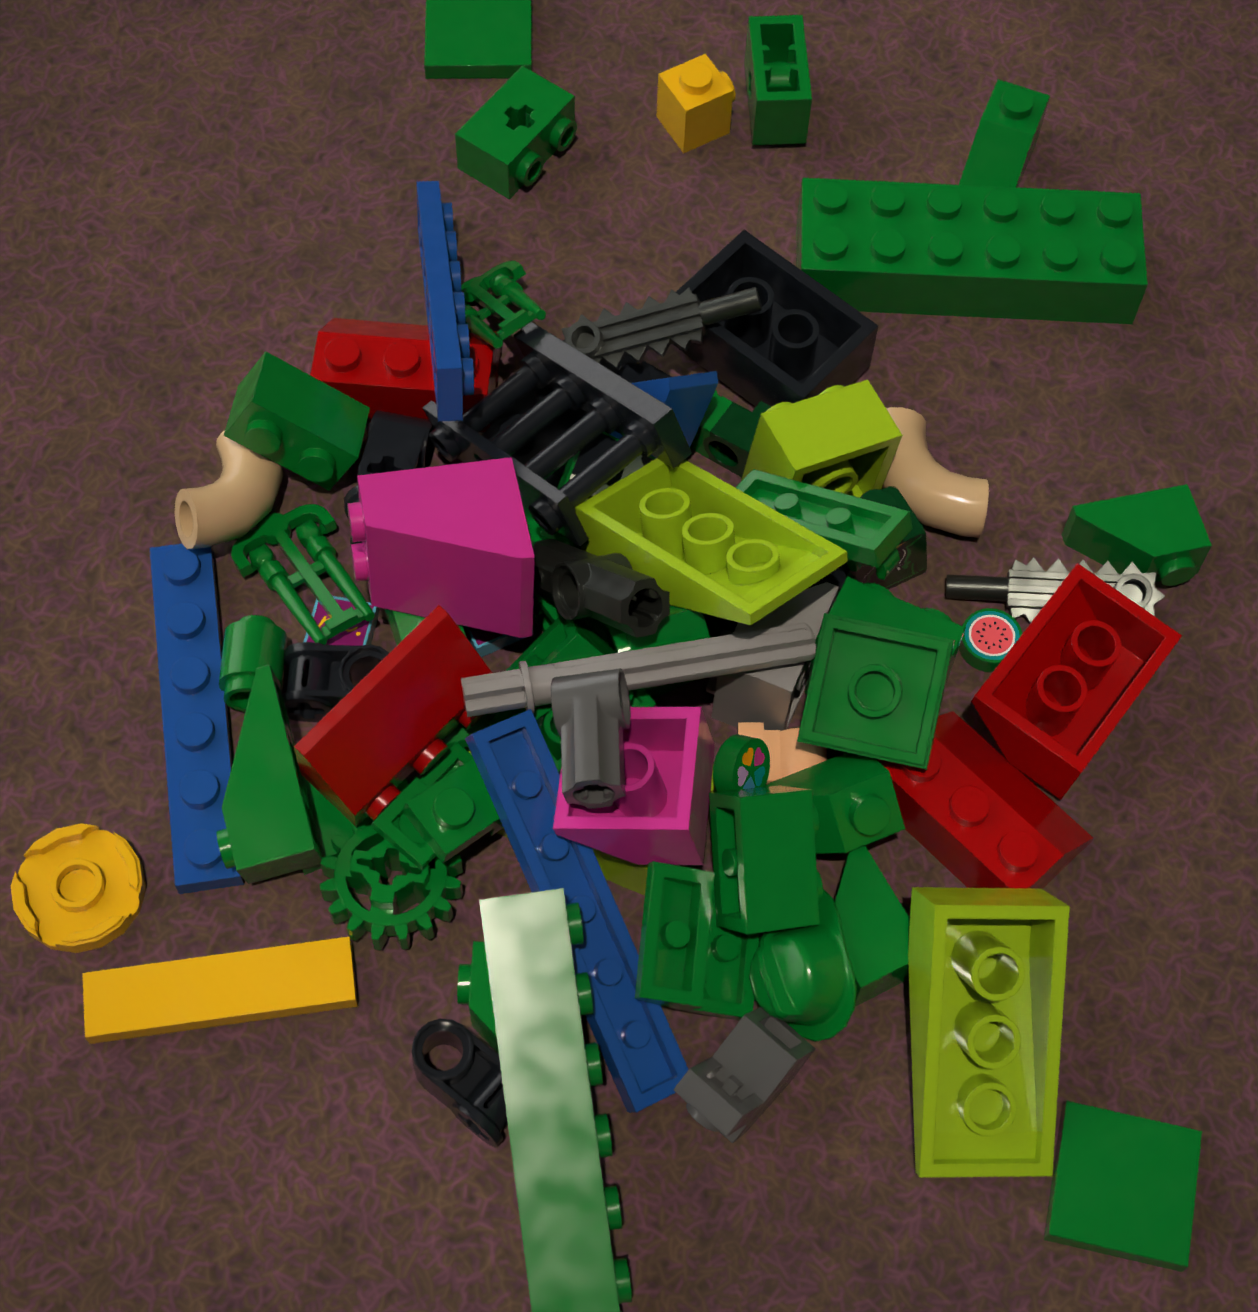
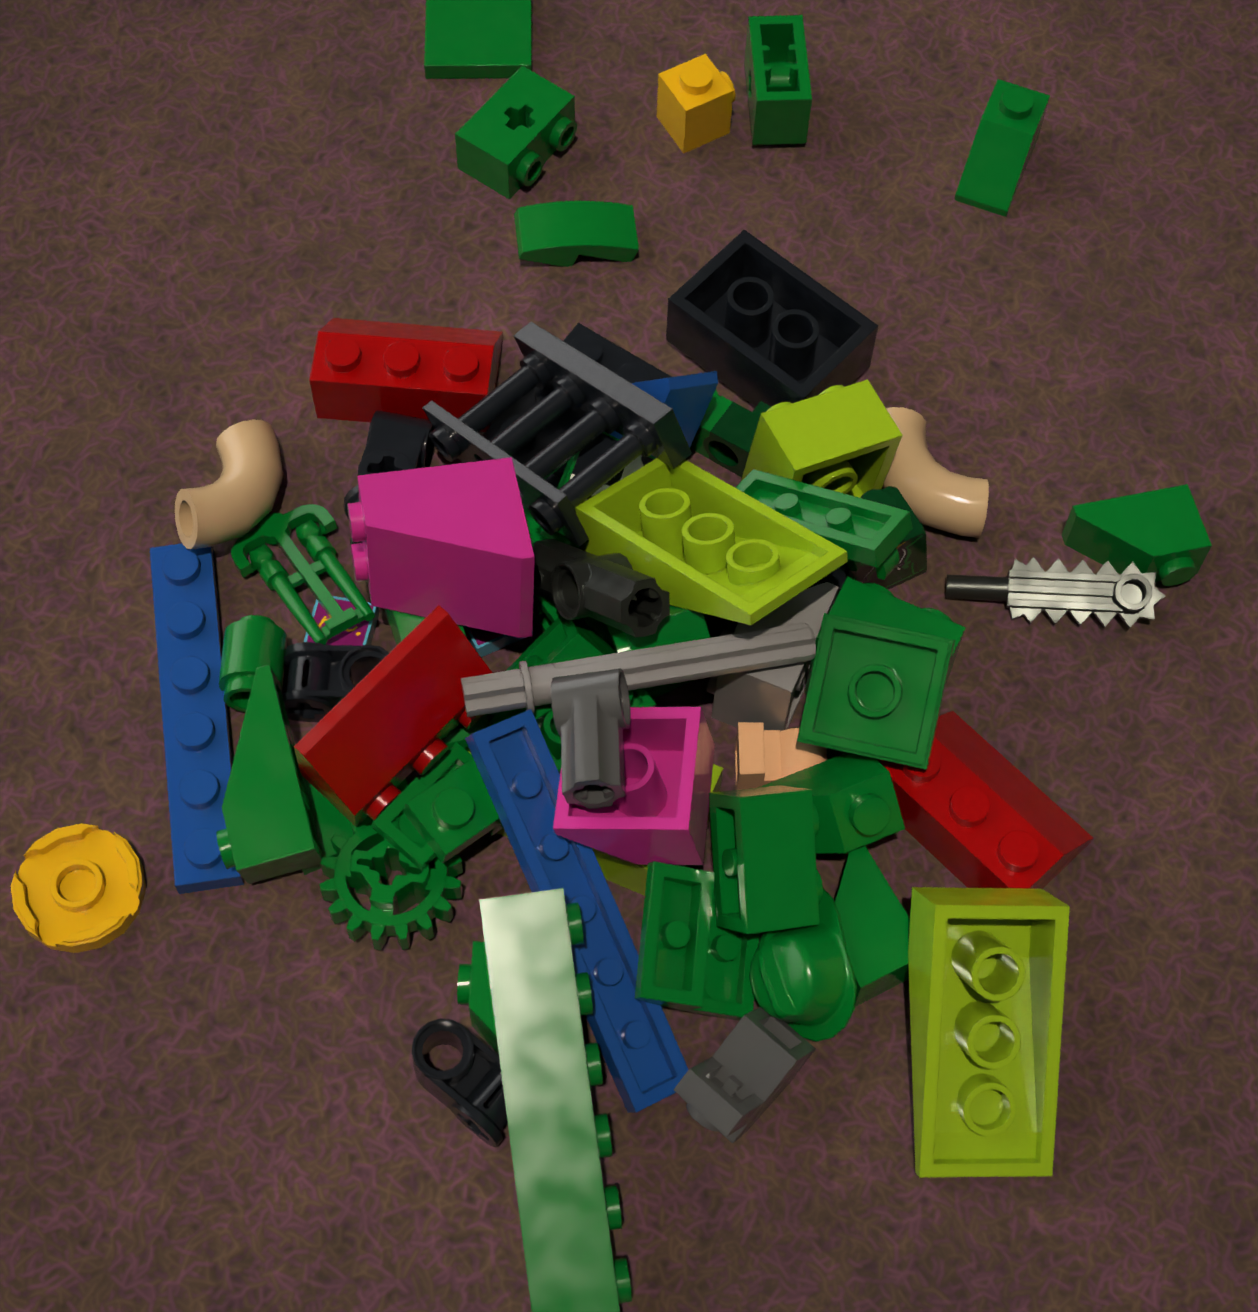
yellow tile [82,936,358,1044] -> none
green brick [223,351,370,490] -> none
blue plate [416,181,474,422] -> none
green piece [461,261,546,349] -> none
pearl dark grey piece [562,287,762,370] -> none
green tile [713,734,770,792] -> none
green brick [796,178,1148,324] -> none
tile [959,608,1022,672] -> none
red slope [971,563,1182,800] -> none
green tile [1044,1101,1202,1272] -> none
none -> green slope [514,201,639,267]

